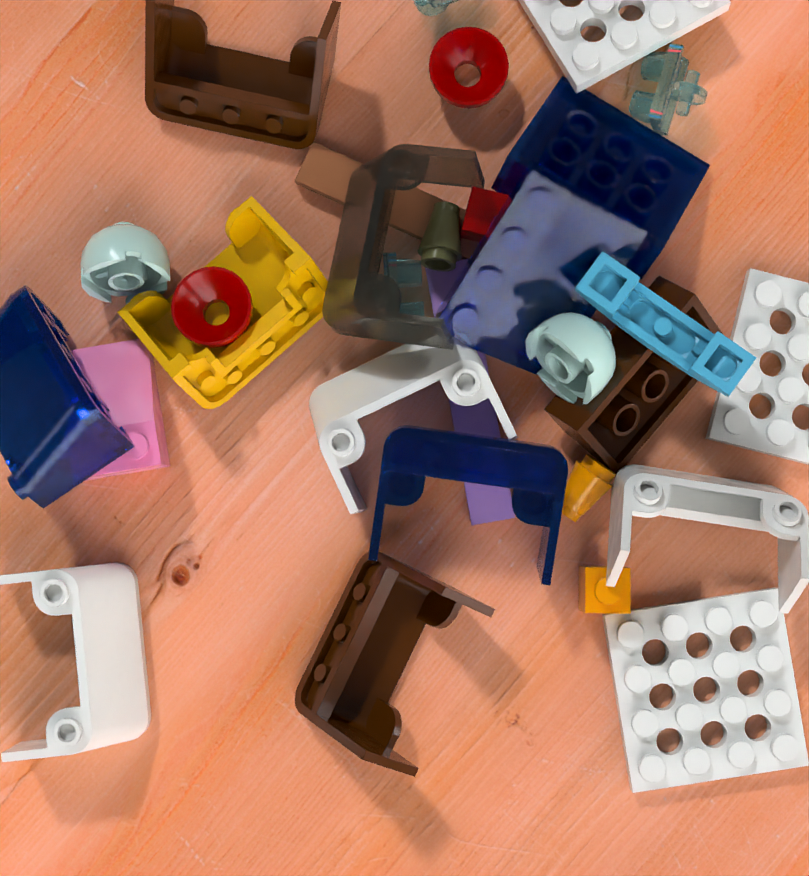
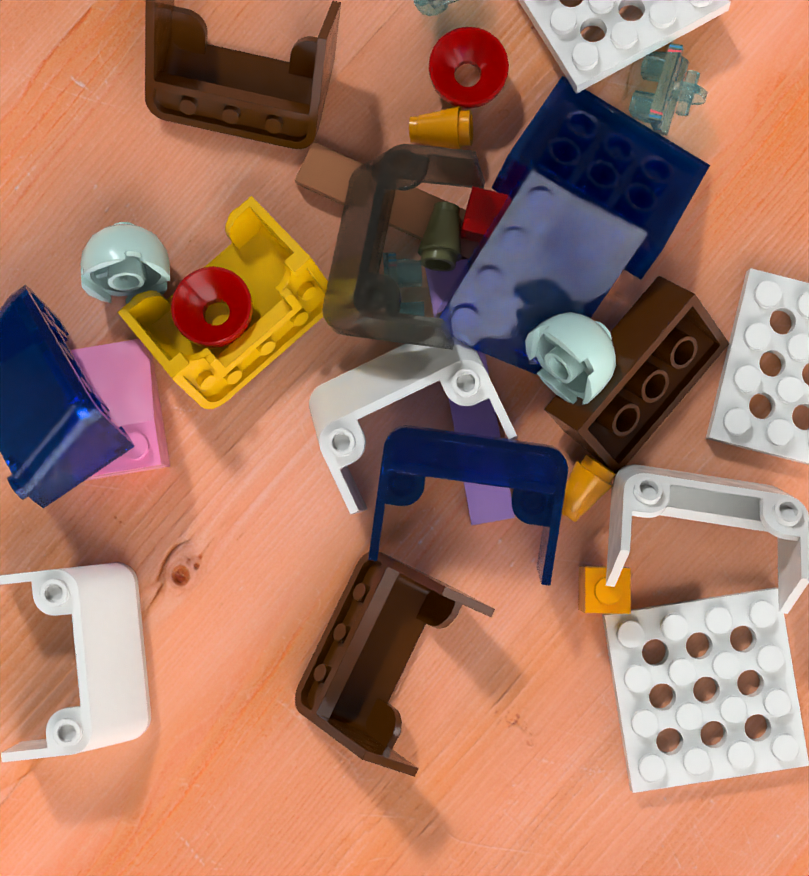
medium azure slope [575,251,756,397] -> none
none -> light orange cone [409,106,473,150]

